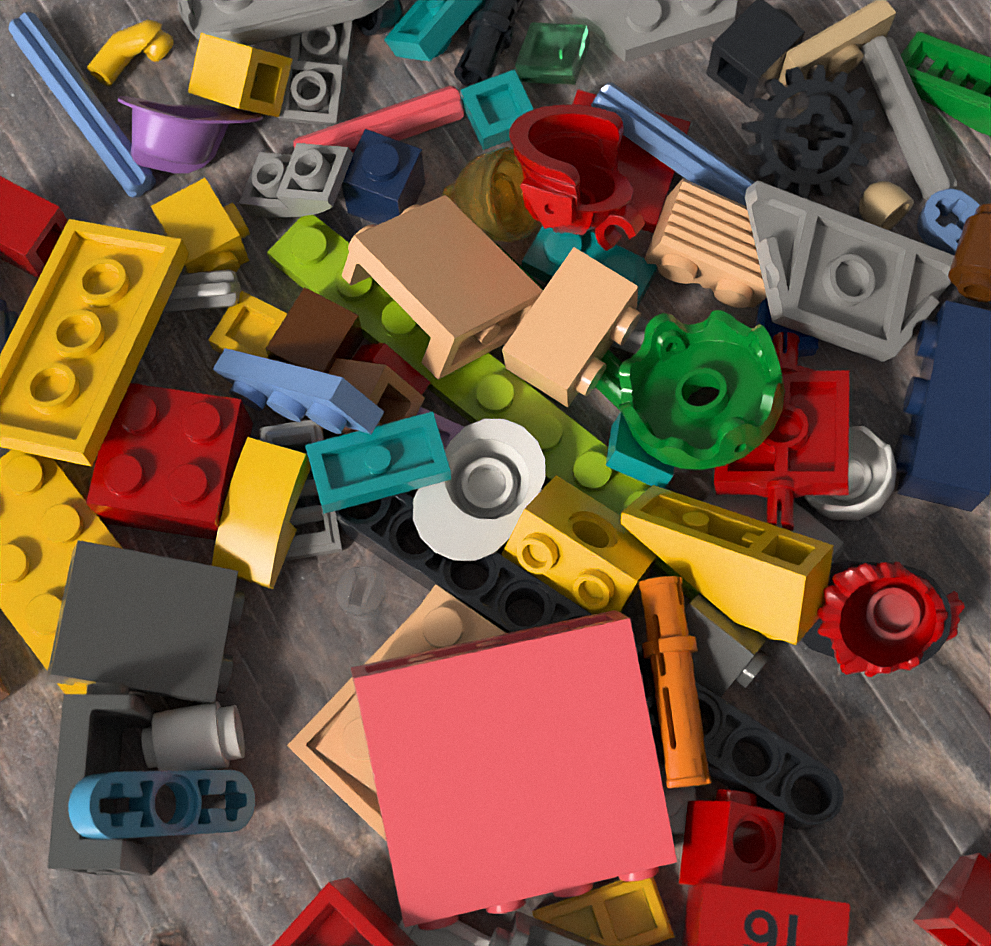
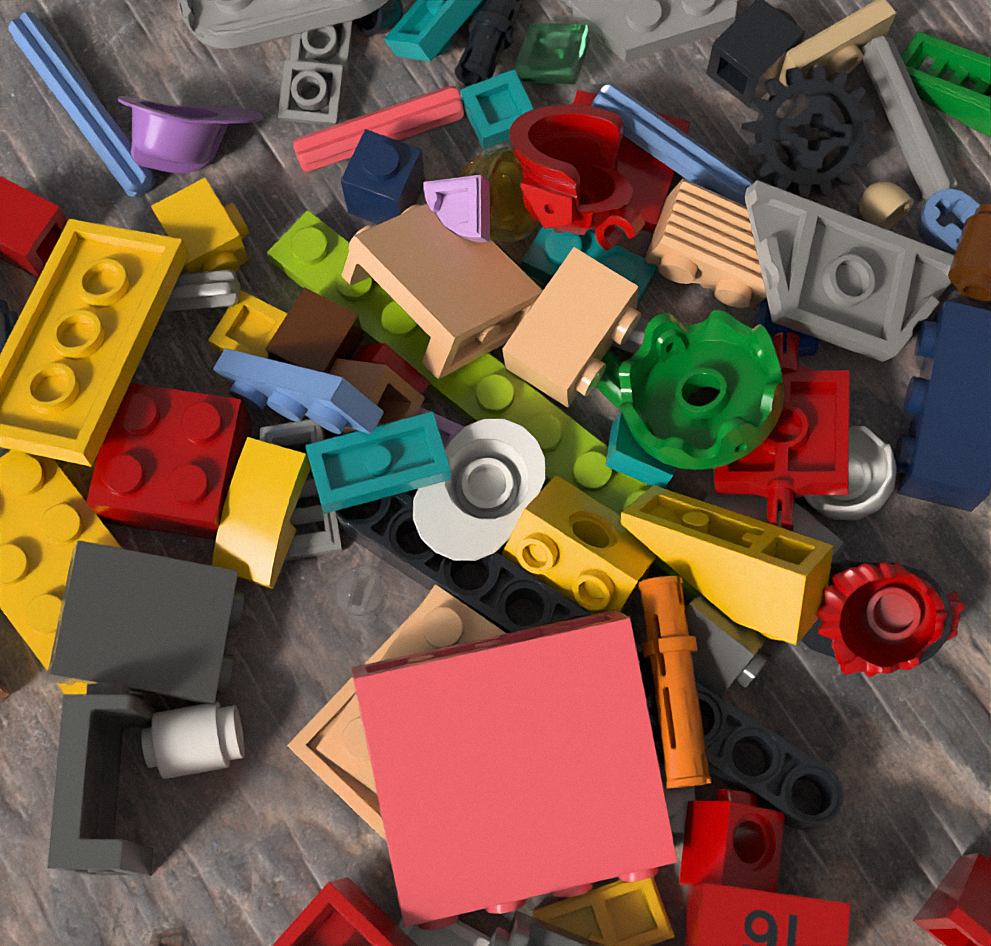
dark azure beam [68,770,255,839] -> none
yellow arm [87,19,174,86] -> none
yellow brick [188,33,293,117] -> none
light grey slope [239,143,353,217] -> none
none -> lavender tile [423,175,490,242]

